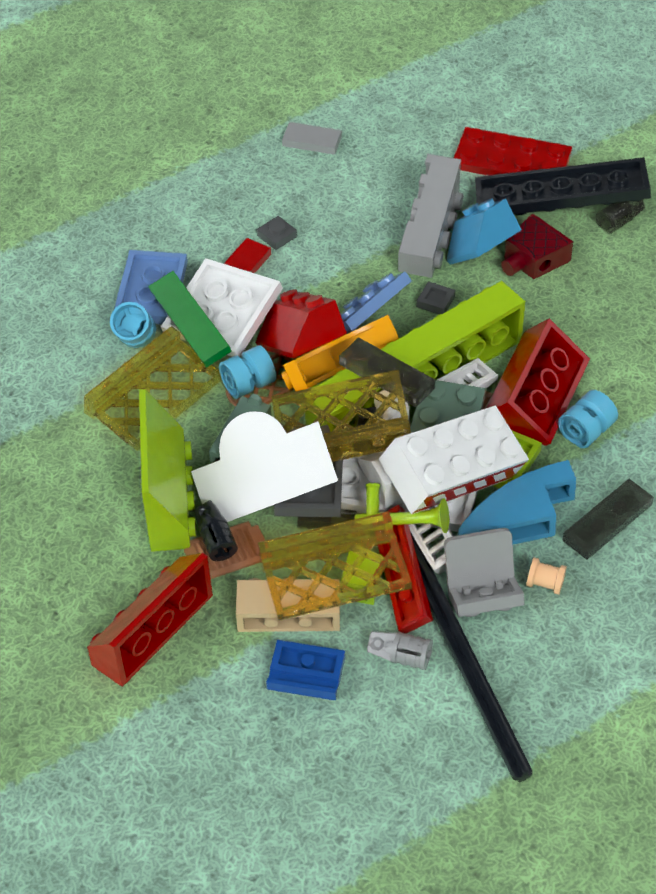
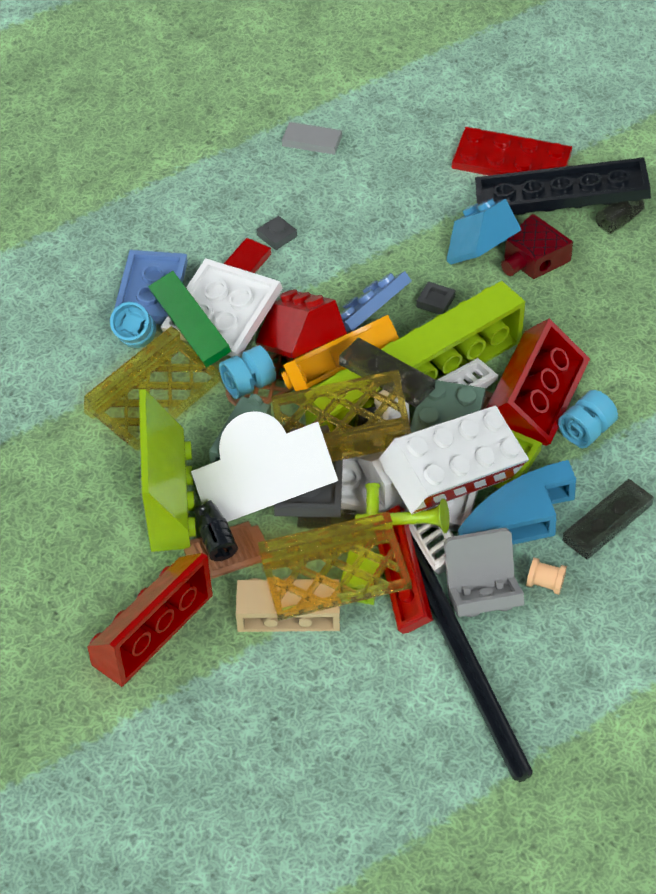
blue plate [266,640,345,701] -> none
light grey hinge [367,631,433,670] -> none
light grey wedge [398,154,464,278] -> none

